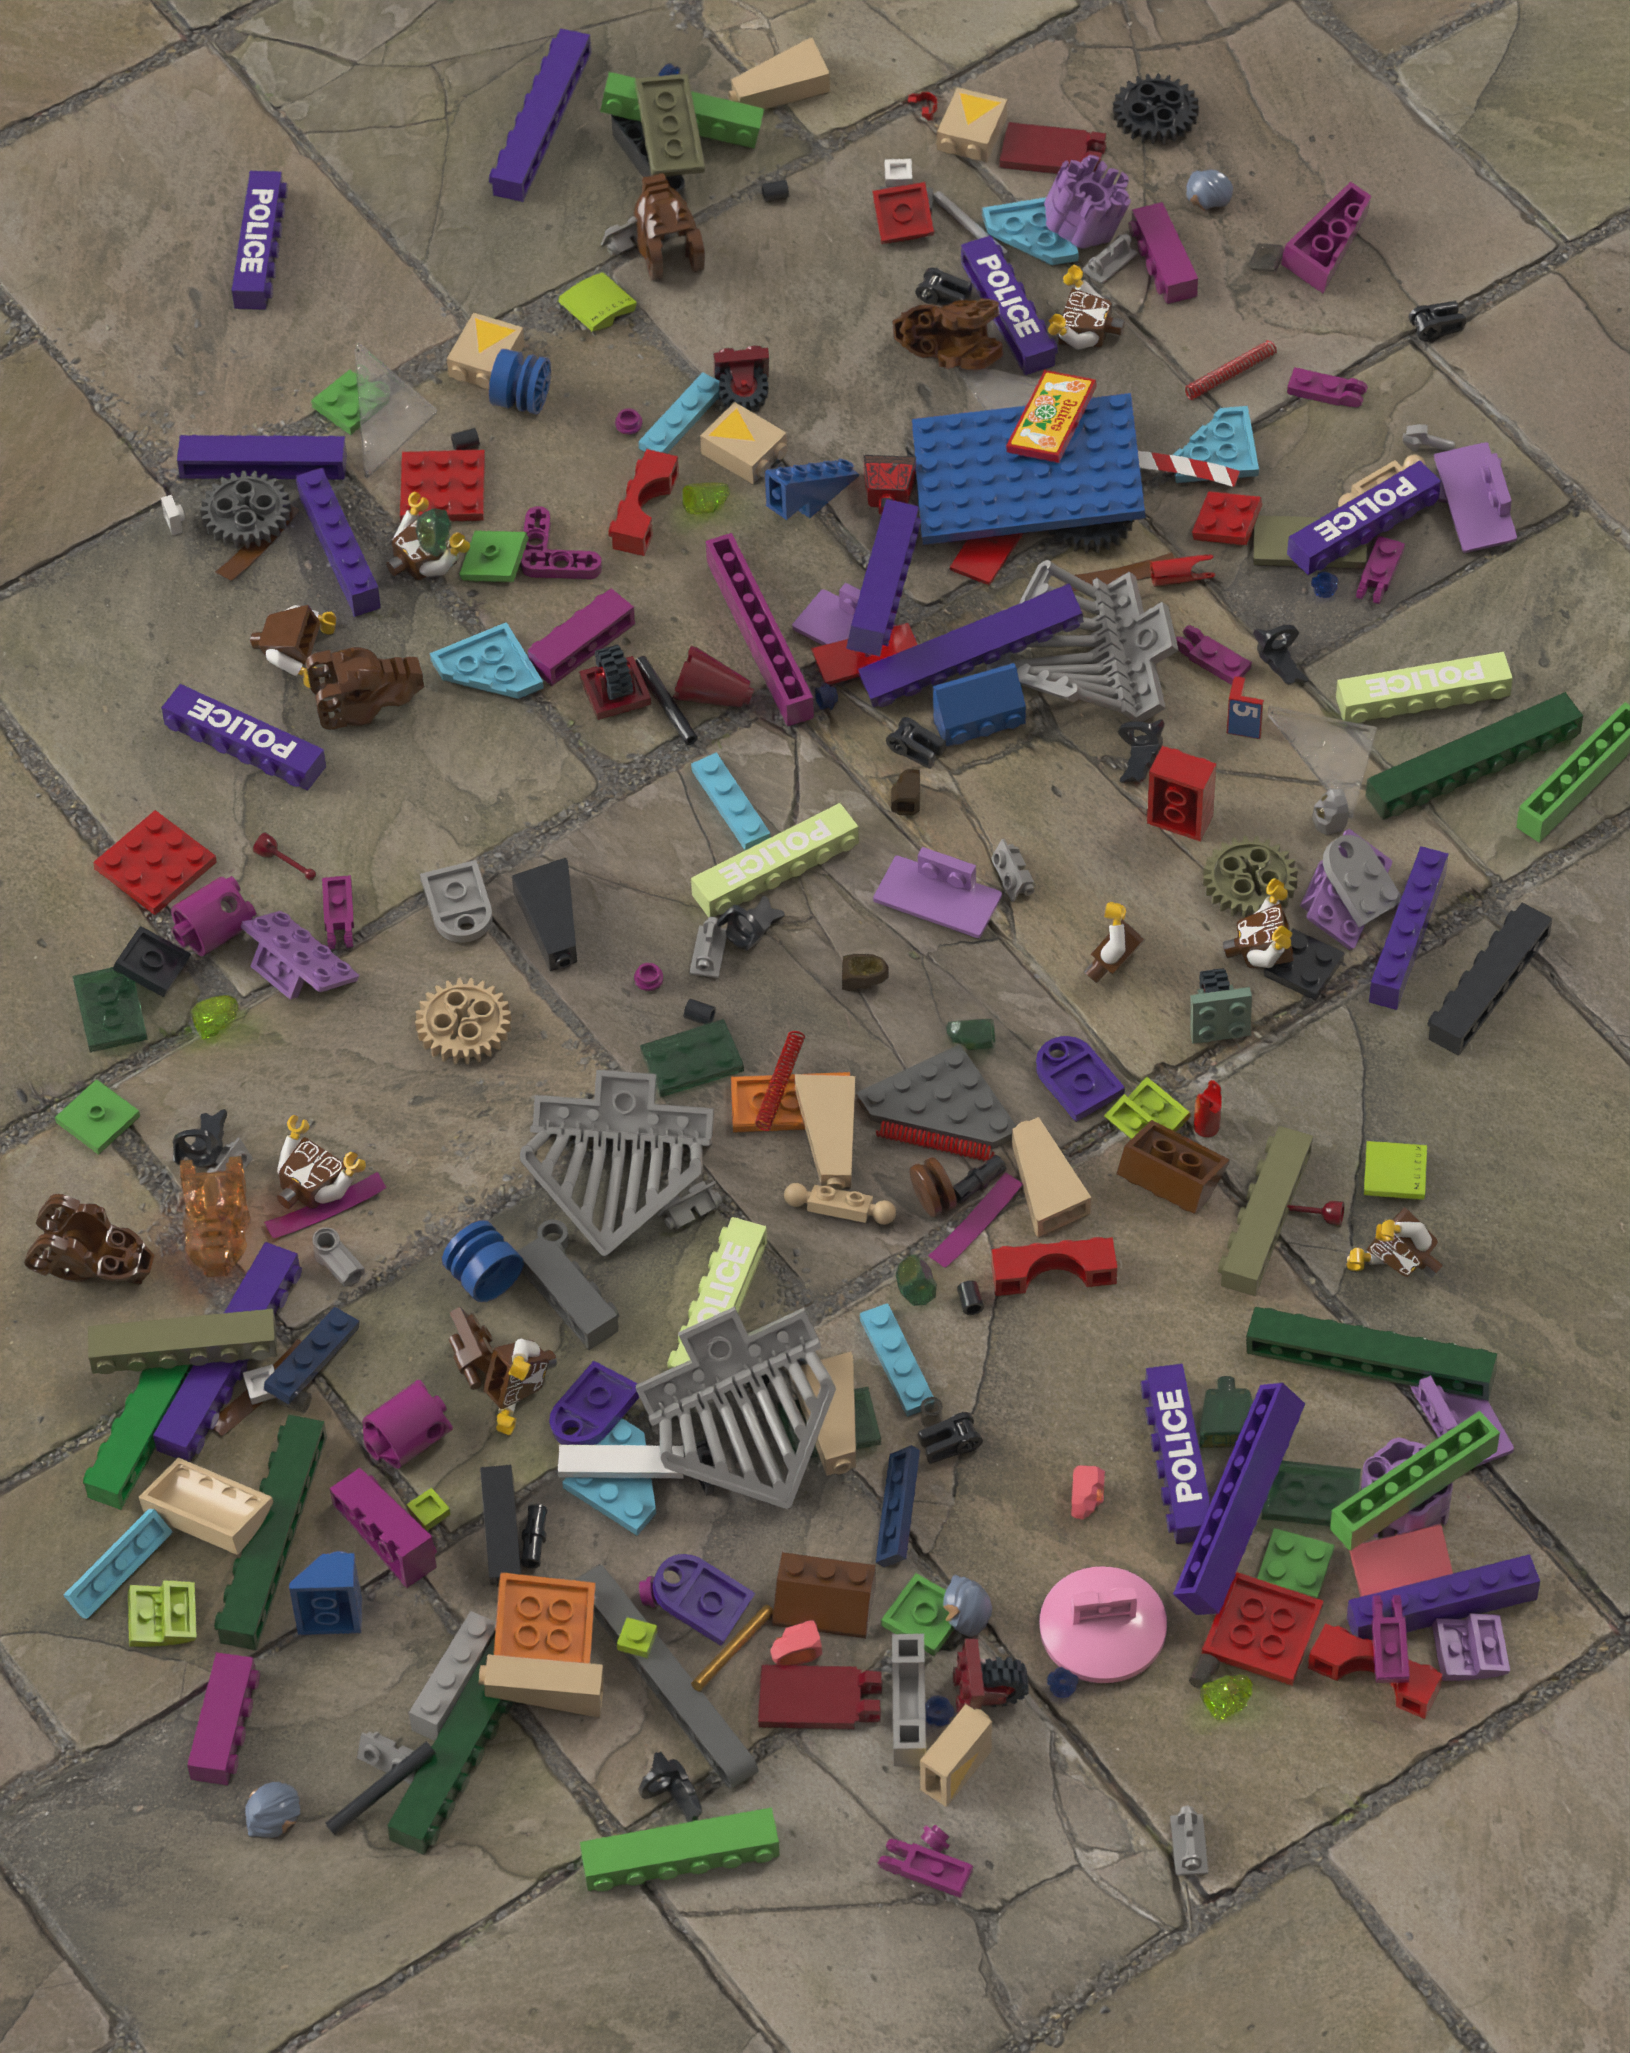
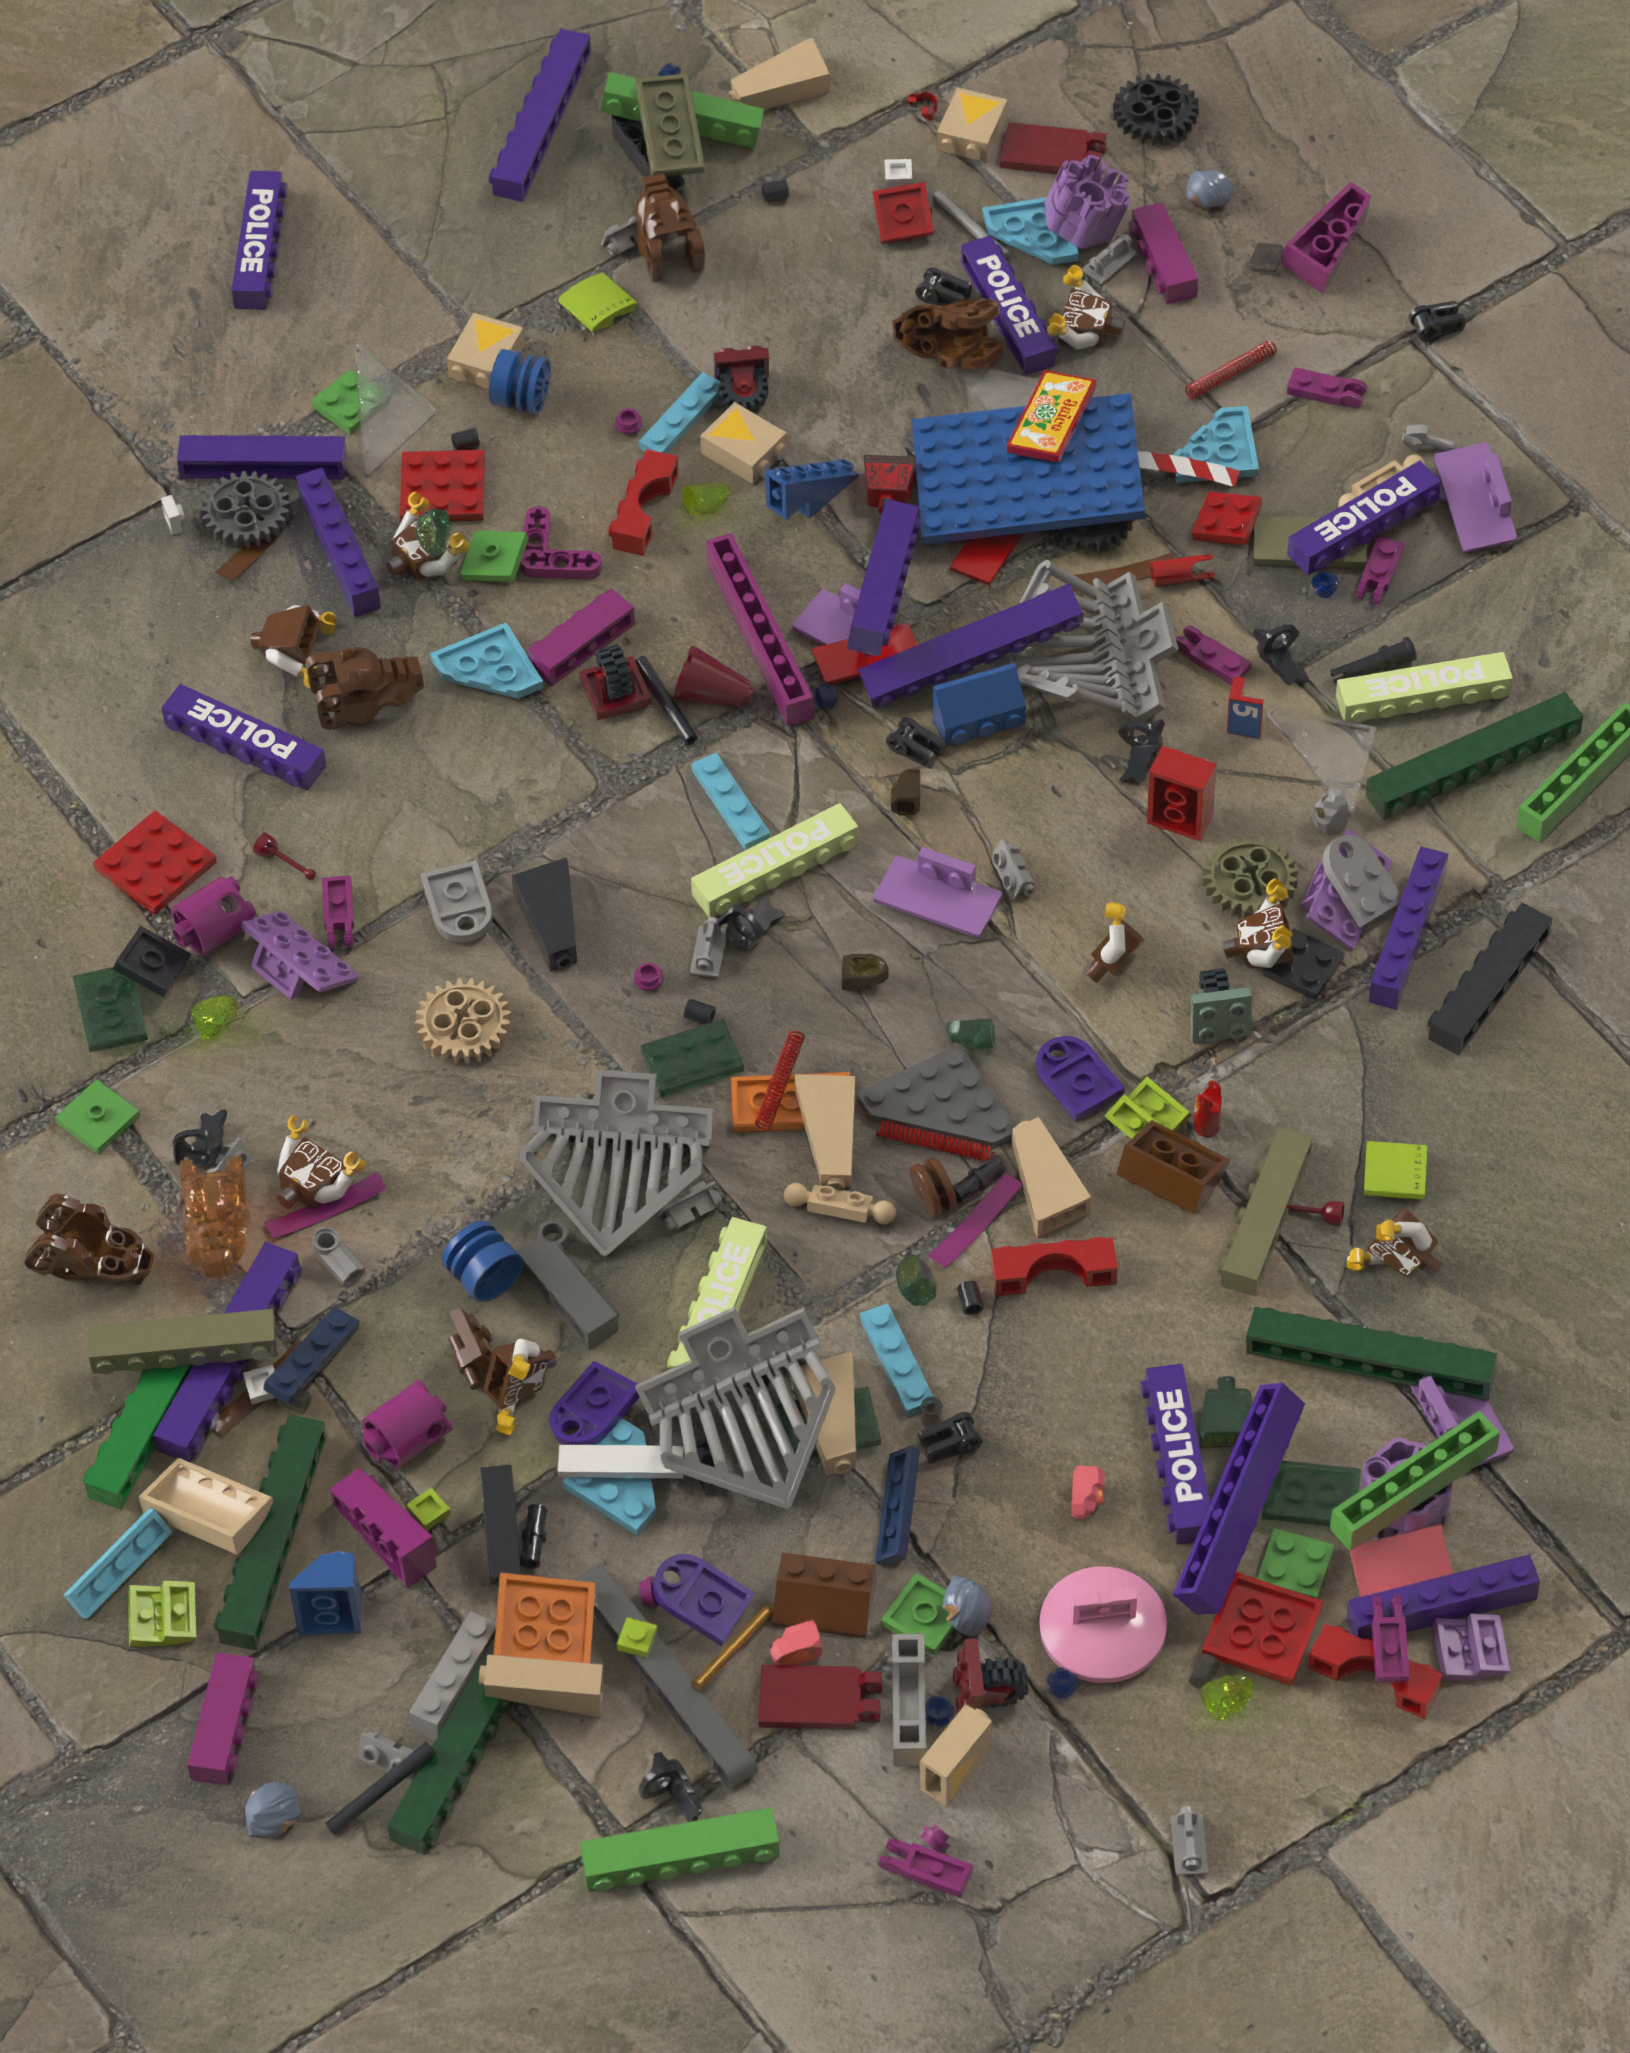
none -> black pin [1330,636,1417,686]

